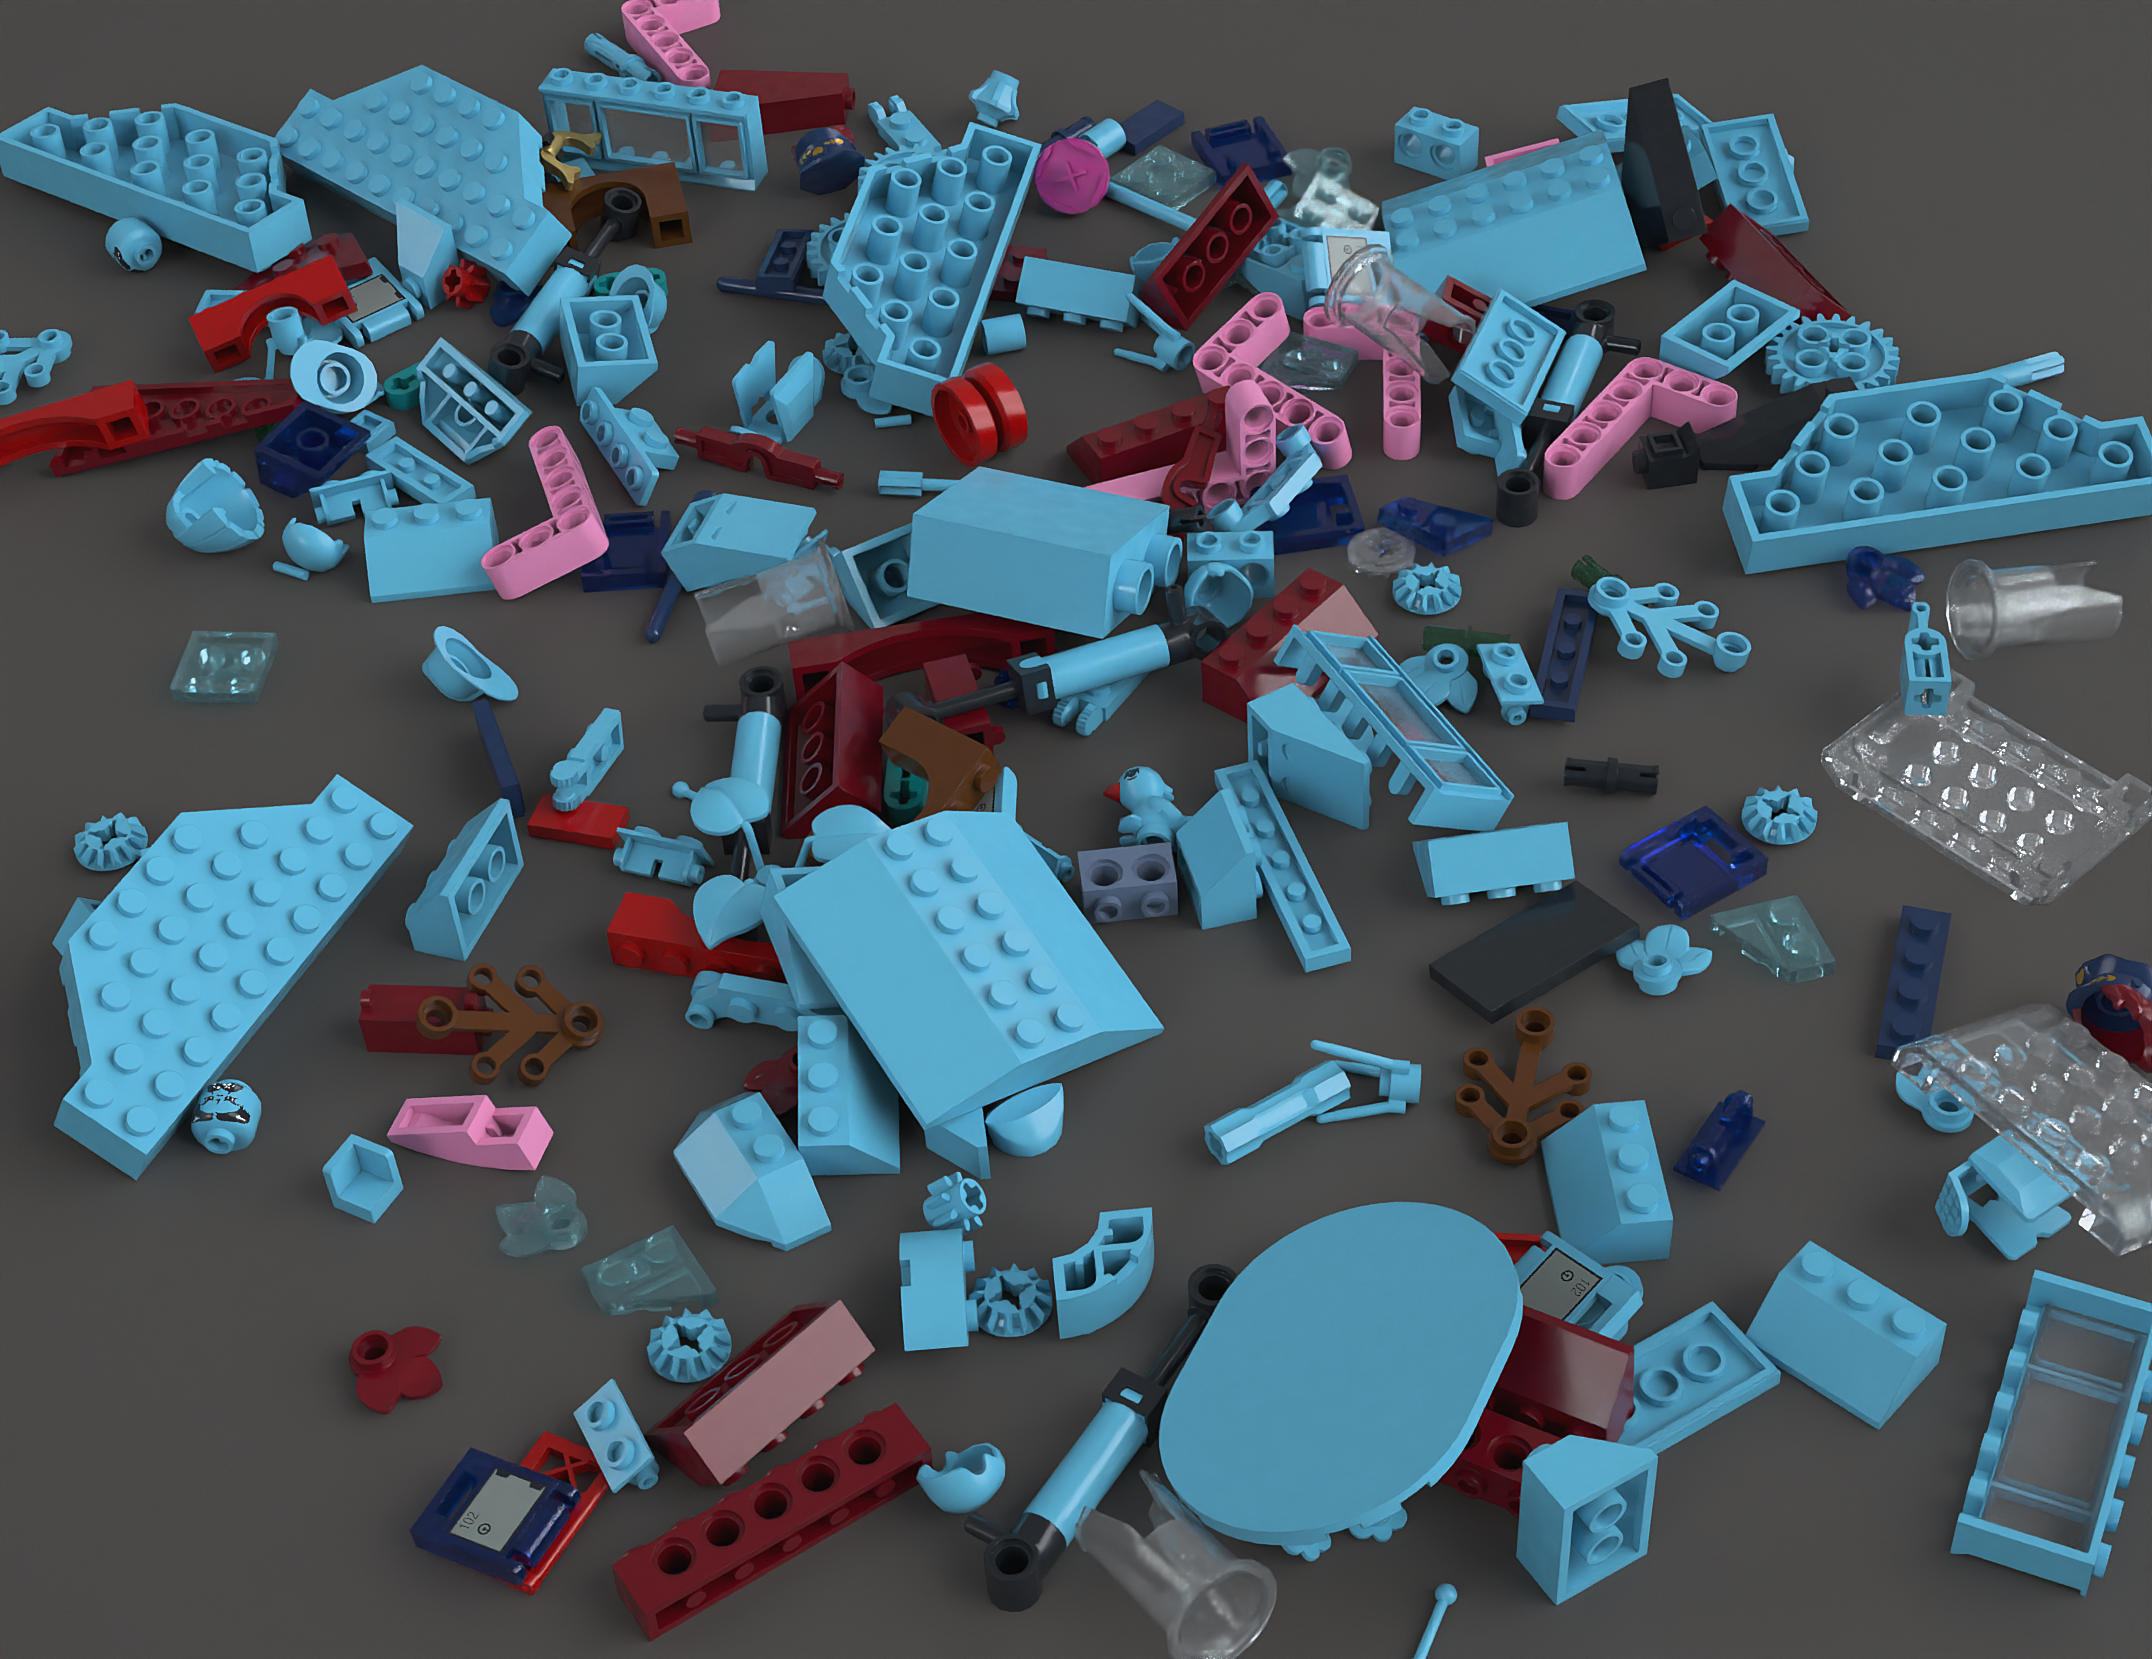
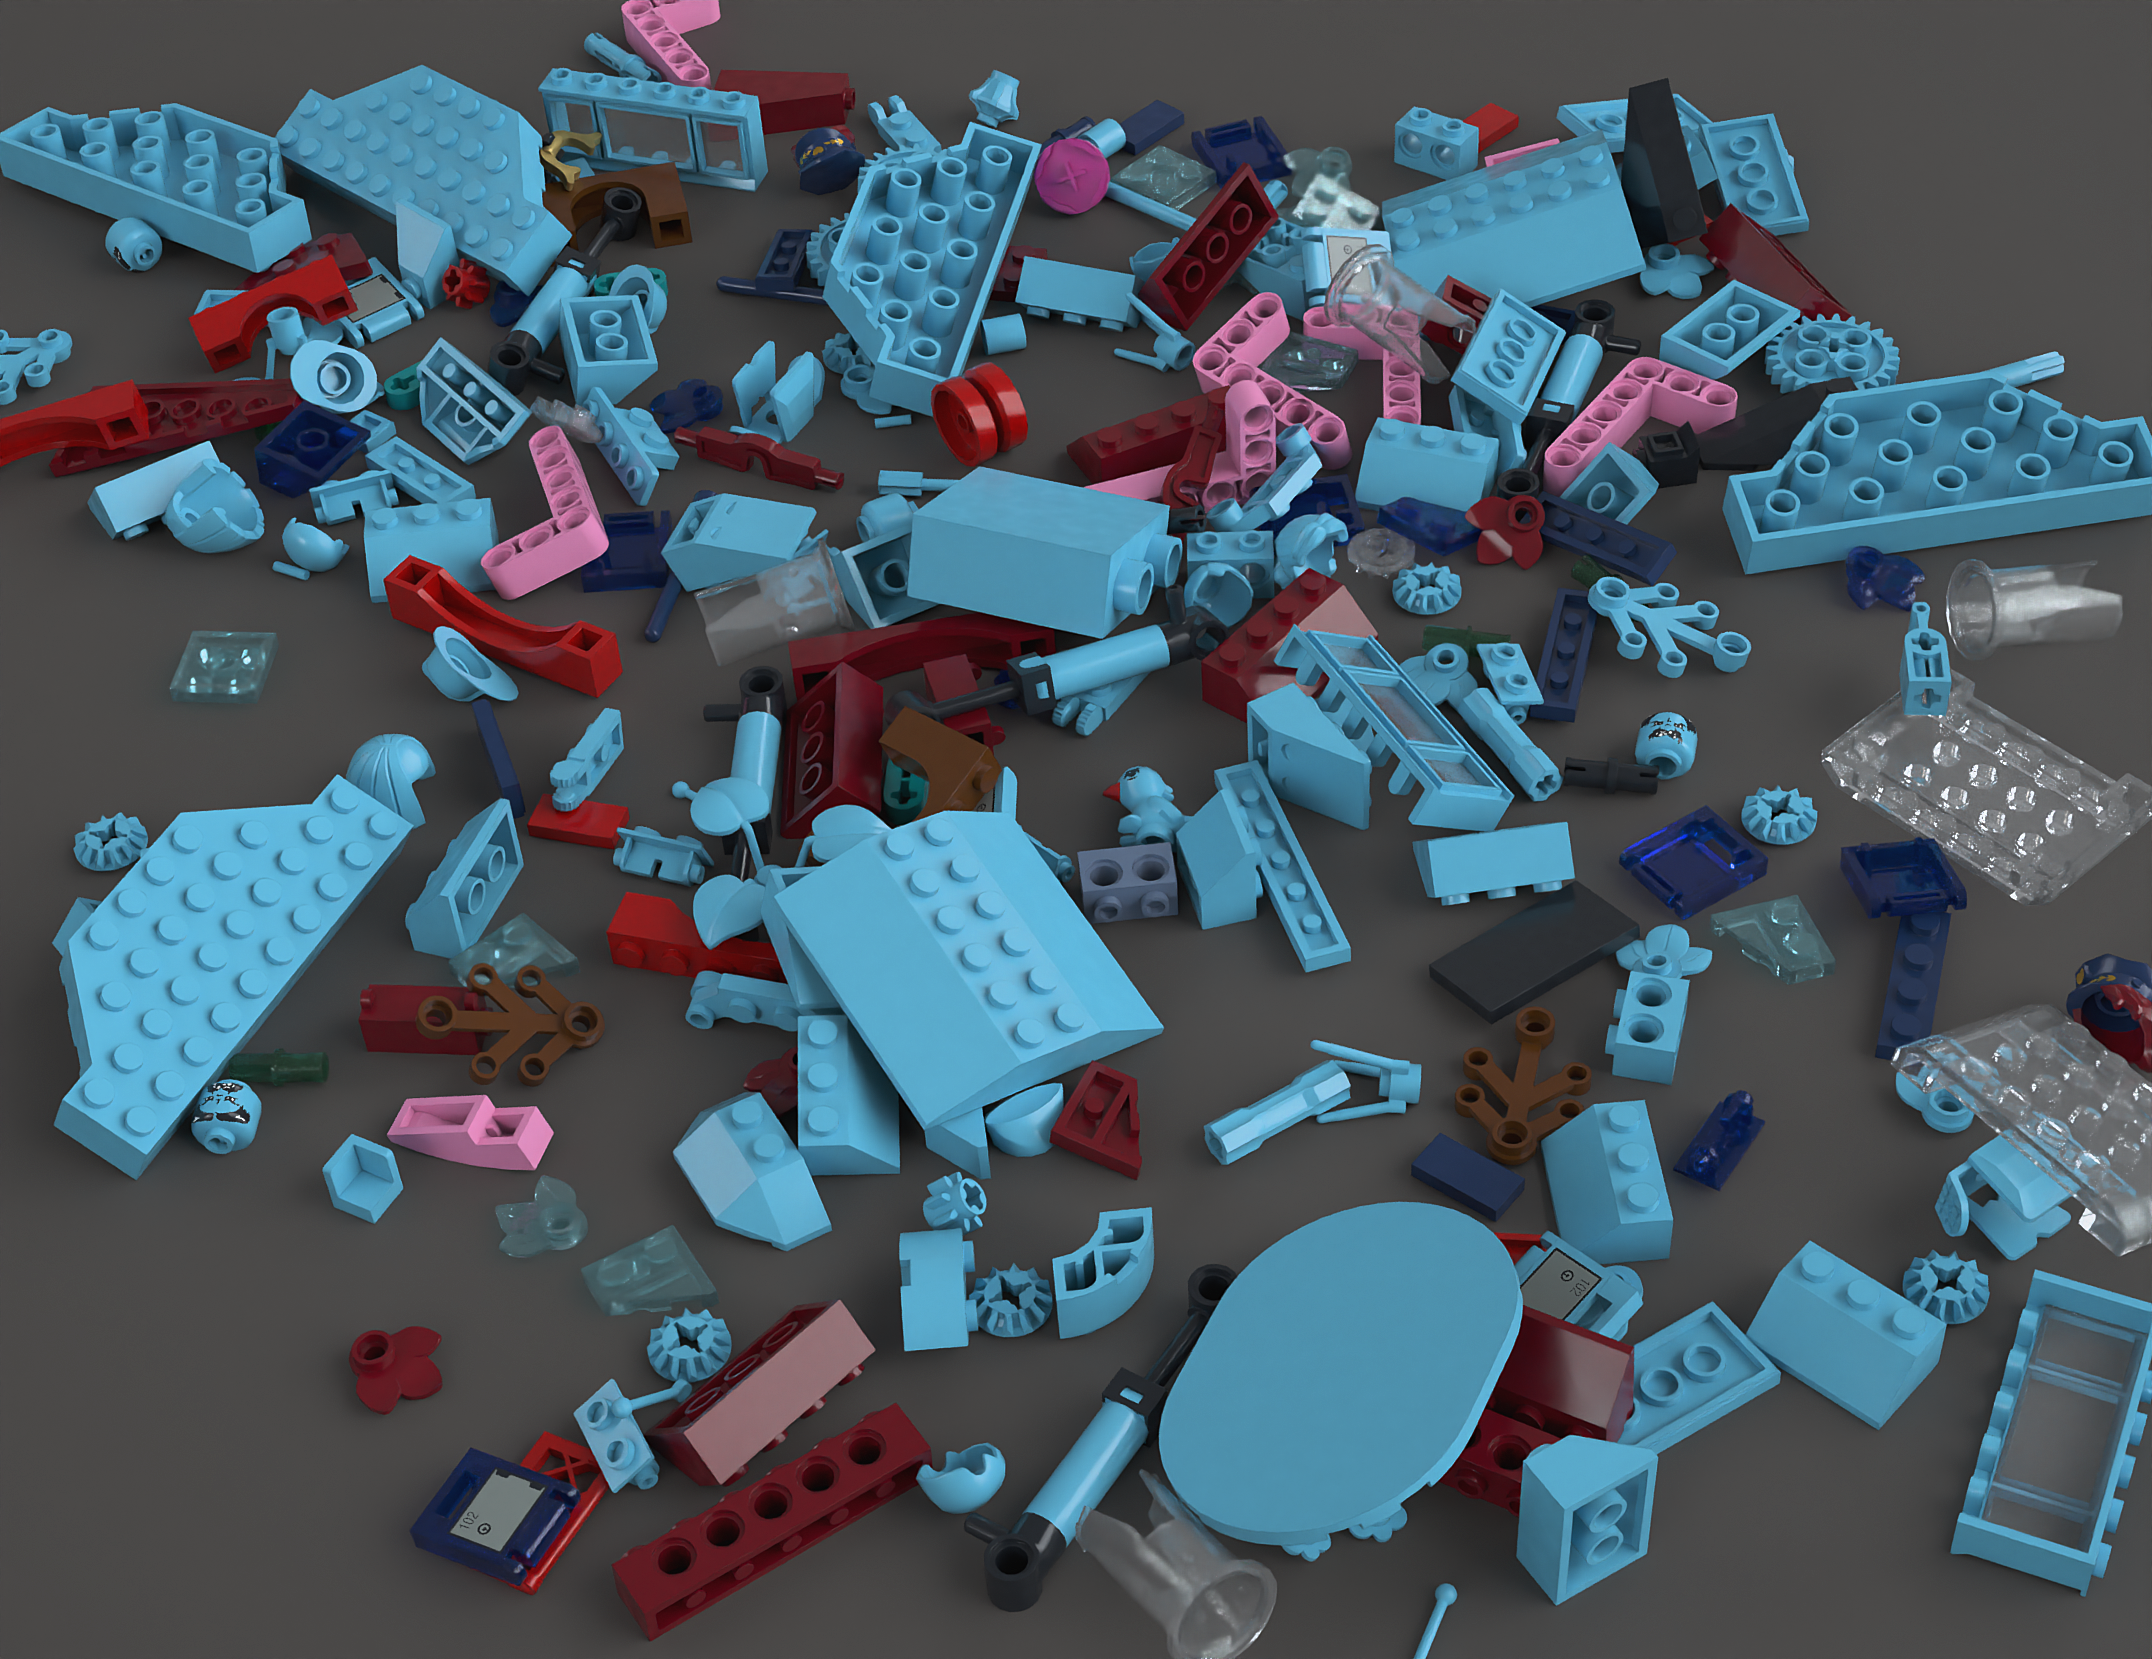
none -> medium azure slope [87,441,220,541]
none -> clear green axle [229,1048,329,1087]
none -> medium azure hair [346,734,436,830]
none -> red arch [383,555,623,698]
none -> clear light blue wing [448,913,580,997]
none -> clear slope [530,396,603,443]
none -> medium azure hinge [612,1379,692,1419]
none -> clear blue plate [649,379,724,434]
none -> medium azure head [856,493,919,542]
none -> dark red wing [1049,1060,1142,1180]
none -> medium azure hair [1273,513,1348,590]
none -> medium azure slope [1354,417,1499,529]
none -> dark blue tile [1411,1133,1525,1222]
none -> medium azure axle [1457,688,1564,802]
none -> red tile [1463,102,1519,153]
none -> dark red plate [1464,495,1545,570]
none -> dark blue plate [1519,491,1677,586]
none -> medium azure slope [1560,442,1659,525]
none -> medium azure brick [1605,971,1690,1085]
none -> medium azure head [1635,712,1698,780]
none -> medium azure plate [1640,244,1714,299]
none -> clear blue container [1840,837,1967,919]
none -> medium azure gear [1903,1250,1990,1324]

